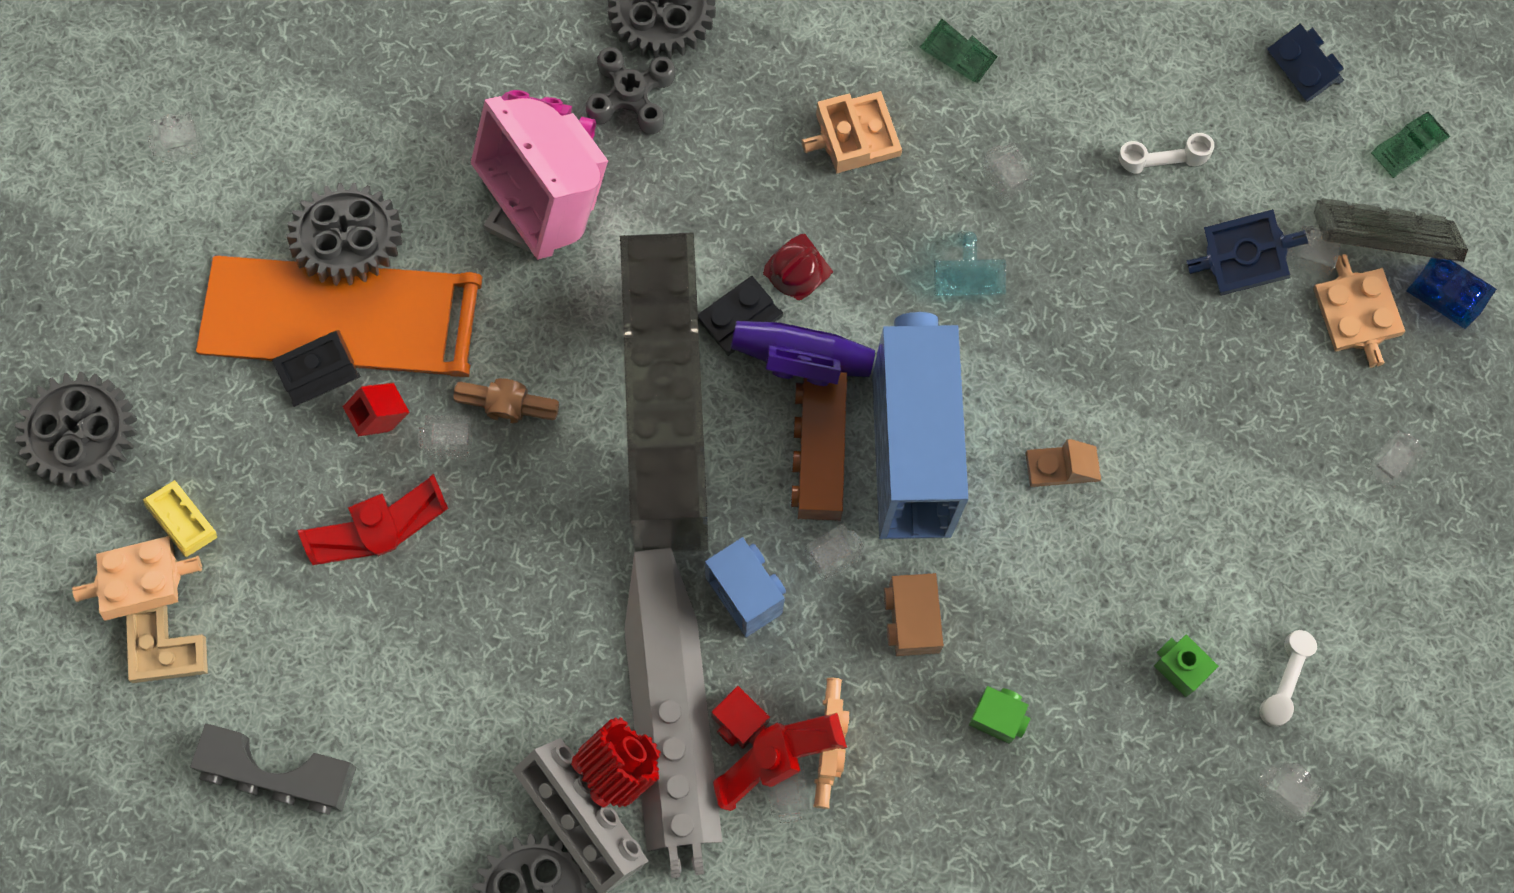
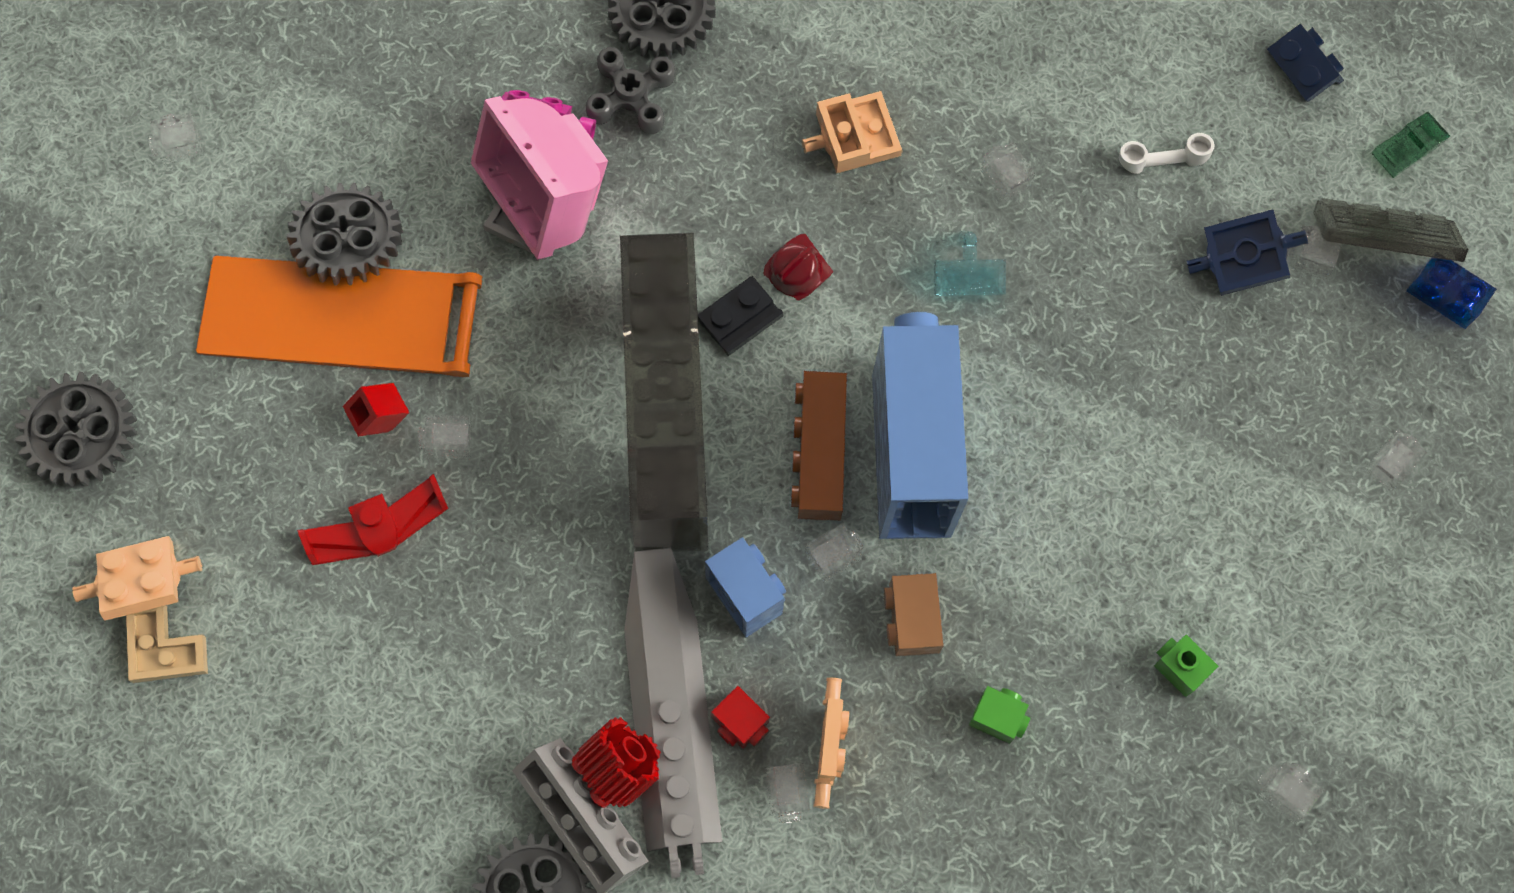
light yellow plate [143,480,217,557] -> none
dark grey arch [190,723,357,815] -> none
black plate [272,330,361,407] -> none
medium nougat axle [454,378,559,423] -> none
red plate [713,712,847,811] -> none
dark purple plate [731,321,875,386] -> none
clear green slope [919,19,998,83] -> none
medium nougat slope [1025,439,1101,487] -> none
white bar [1259,630,1317,727] -> none
light nougat plate [1313,254,1405,368] -> none

